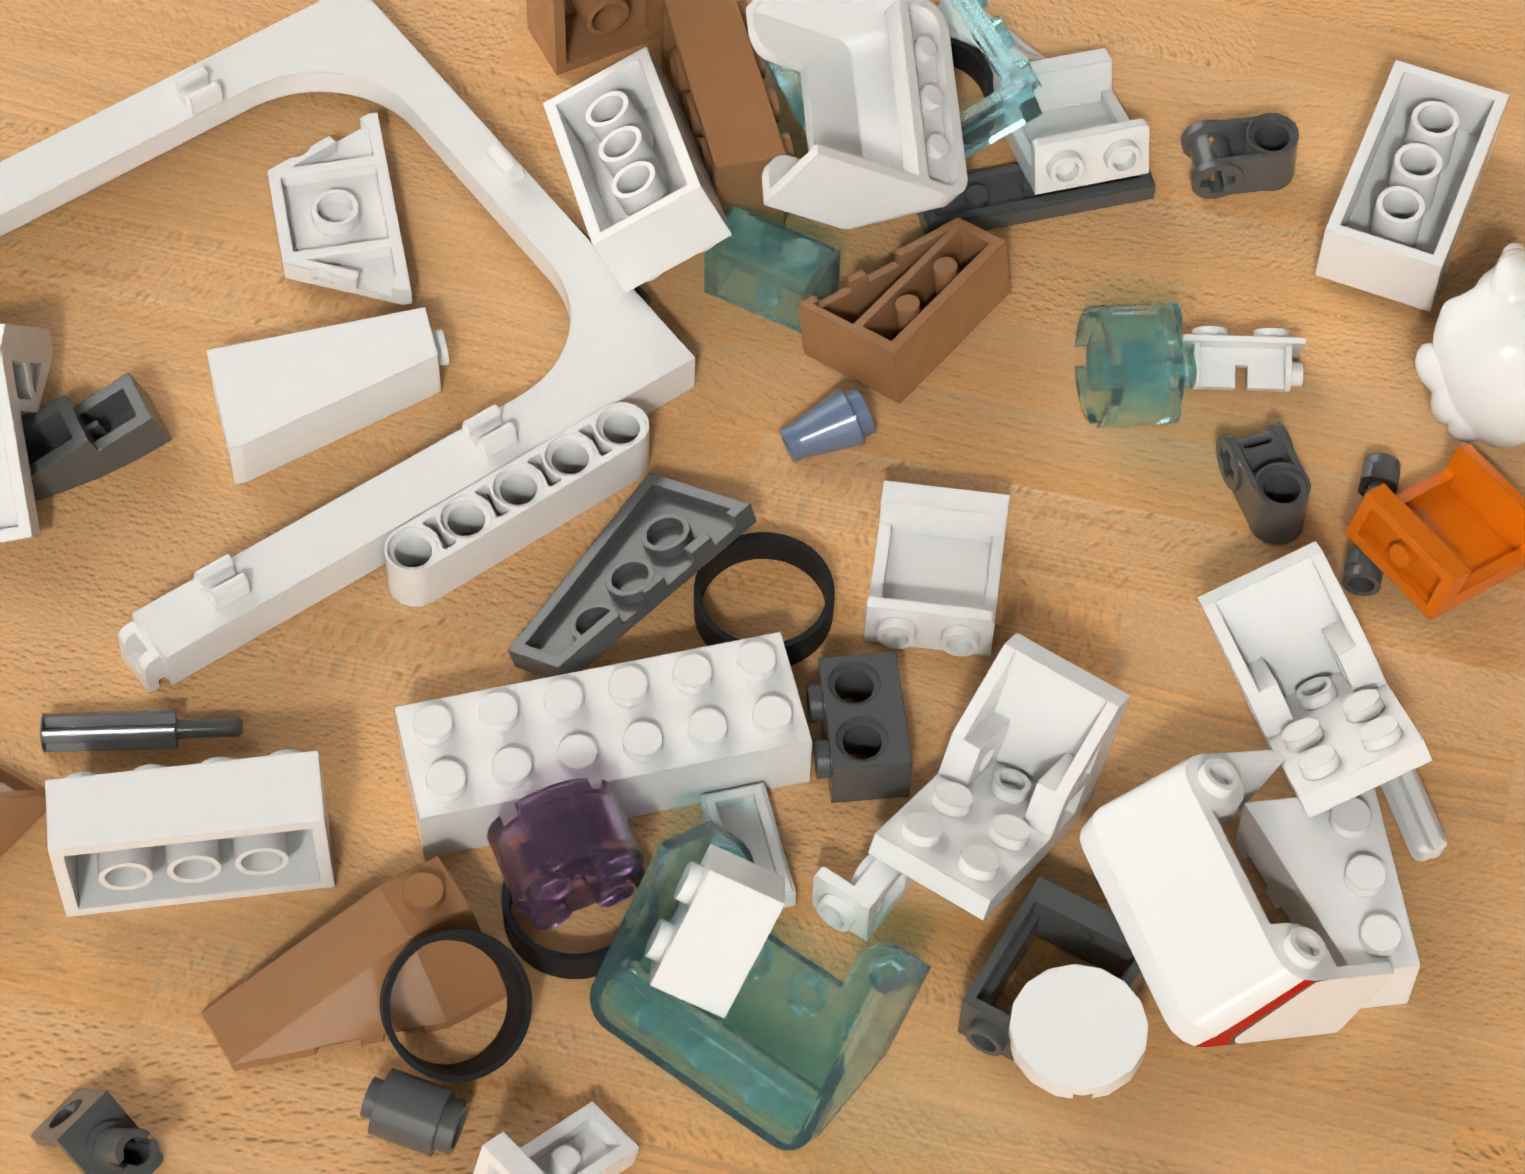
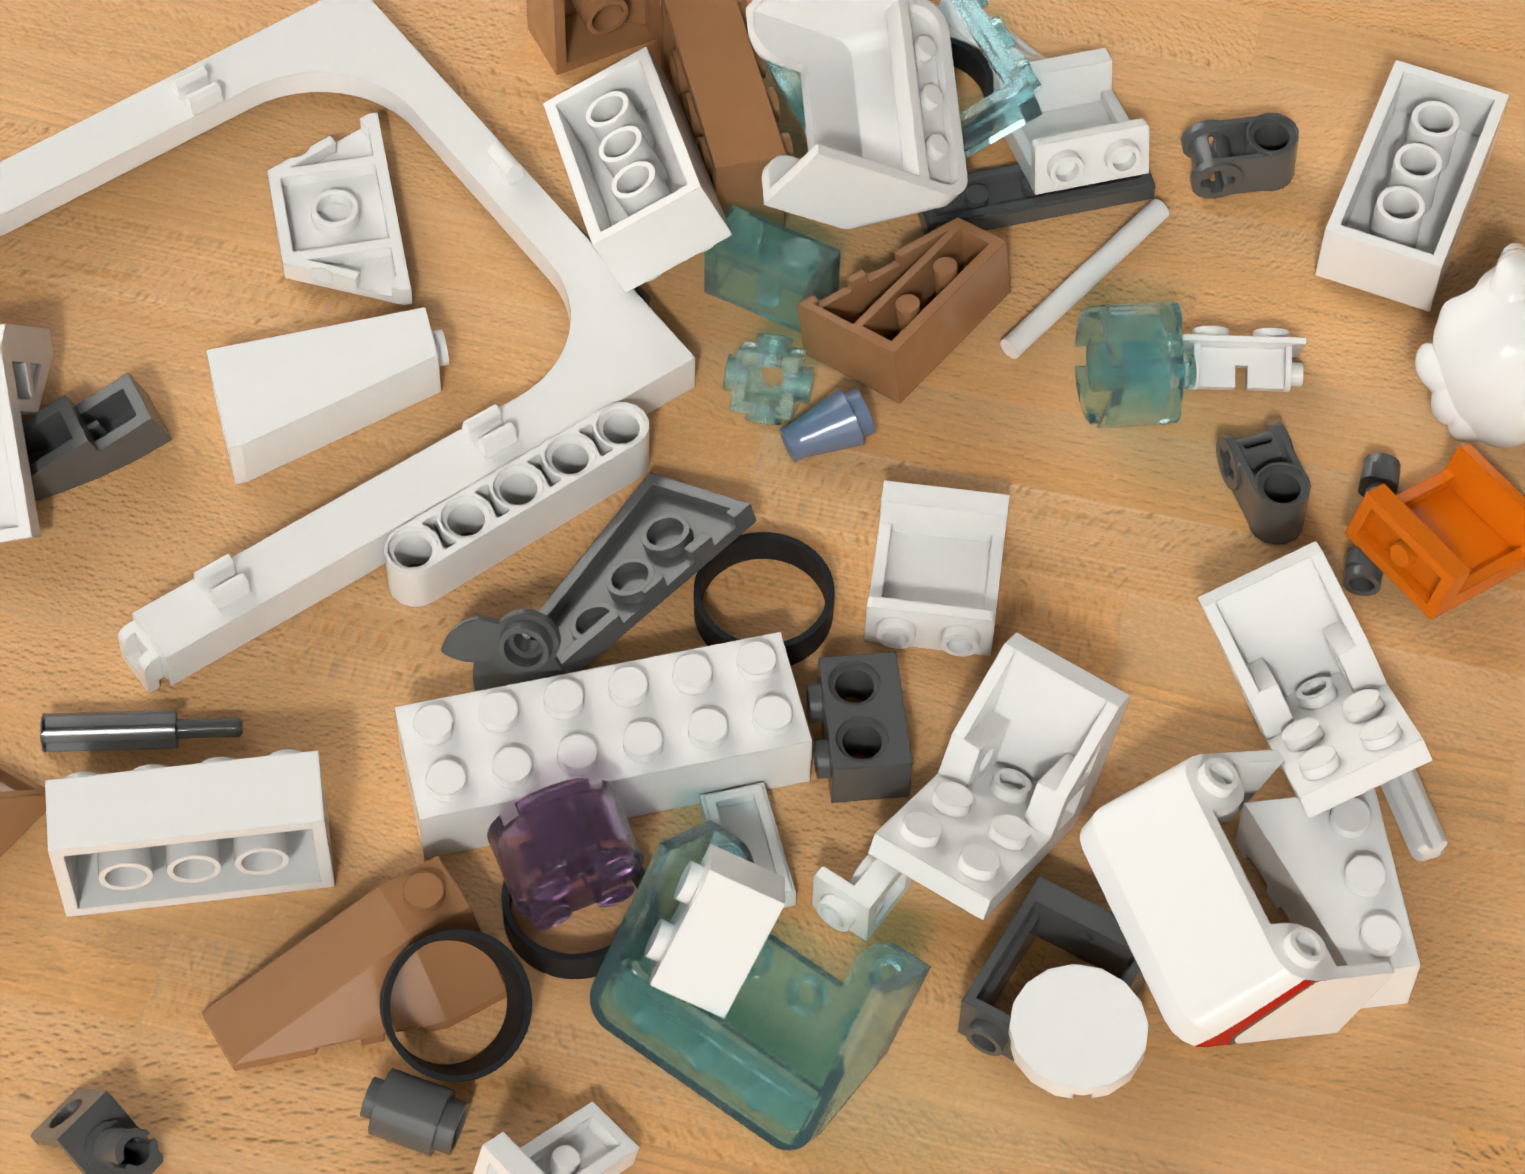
none -> dark grey plate [441,609,566,691]
none -> clear light blue brick [723,333,815,425]
none -> white bar [1000,199,1169,359]

